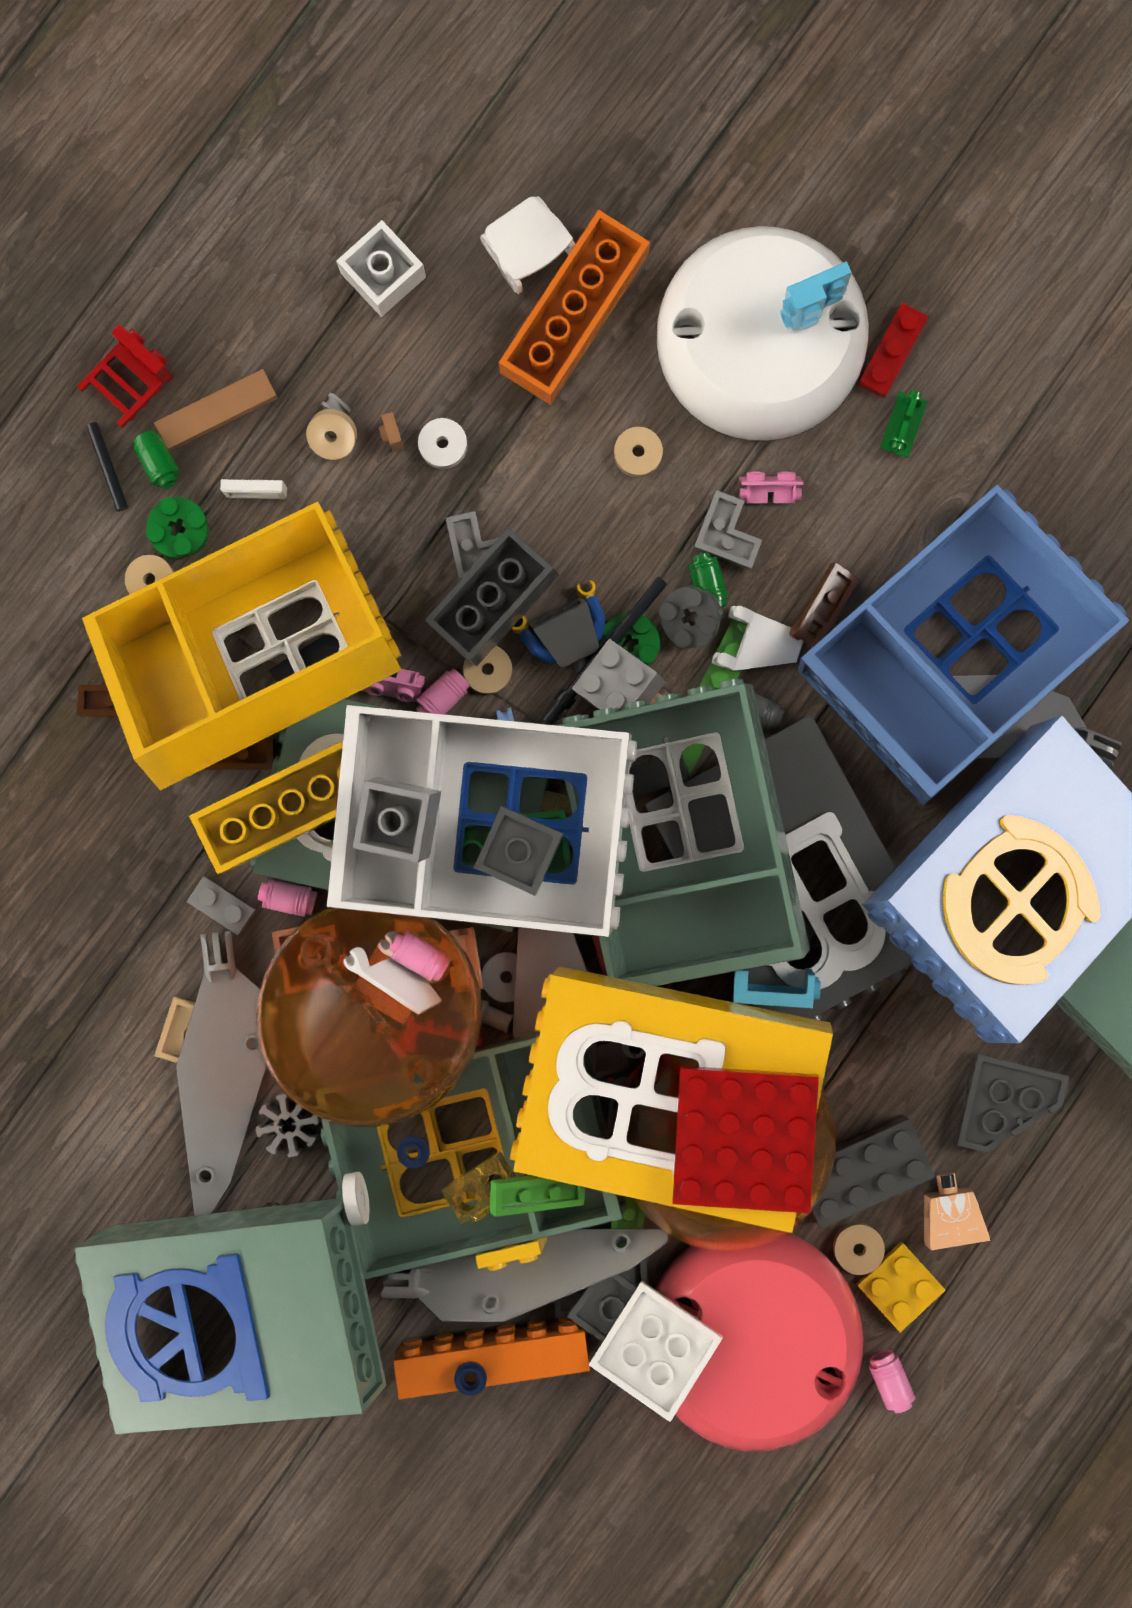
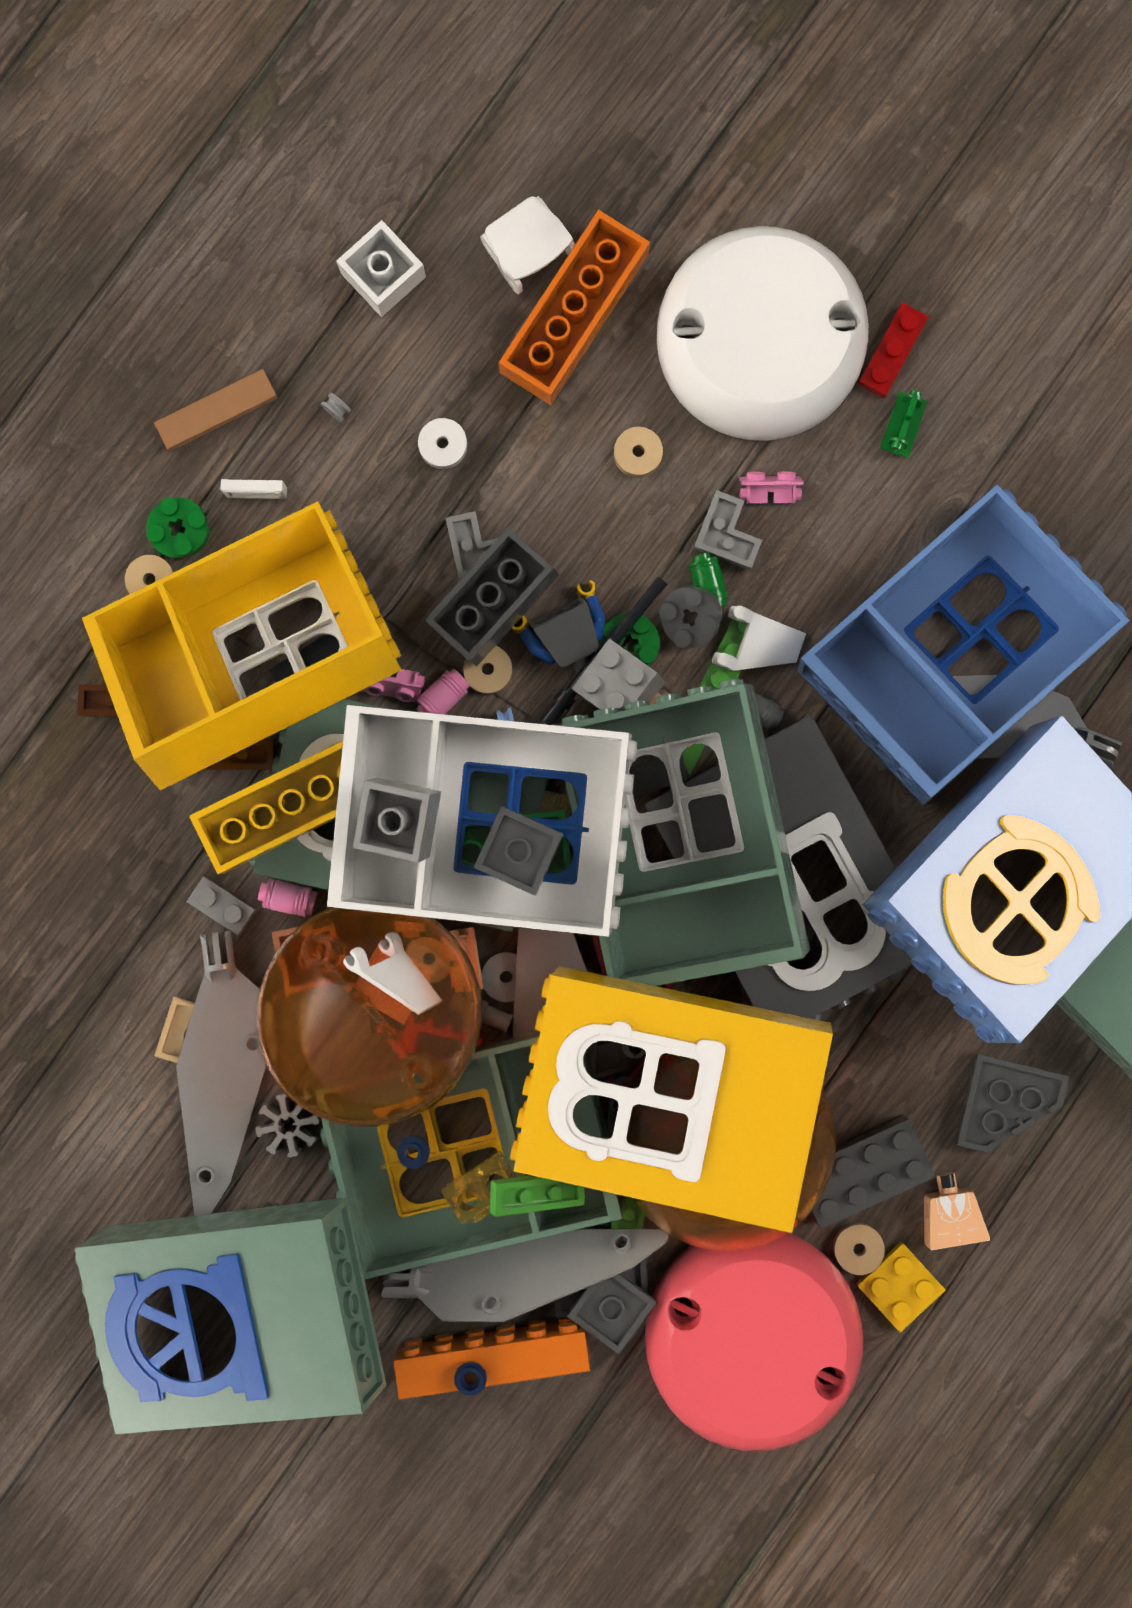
red plate [77,324,173,429] -> none
black bar [86,422,128,512] -> none
green head [133,430,181,489] -> none
tan piece [306,409,357,460] -> none
white piece [342,1172,370,1226] -> none
medium nougat plate [379,412,404,452] -> none
bright pink head [389,931,450,982] -> none
yellow plate [475,1237,547,1271] -> none
white plate [589,1281,723,1422] -> none
red plate [672,1066,819,1213] -> none
medium azure panel [733,968,821,1008] -> none
medium azure plate [780,261,852,330] -> none
reddish brown plate [789,563,859,649] -> none
bright pink head [869,1350,916,1413] -> none

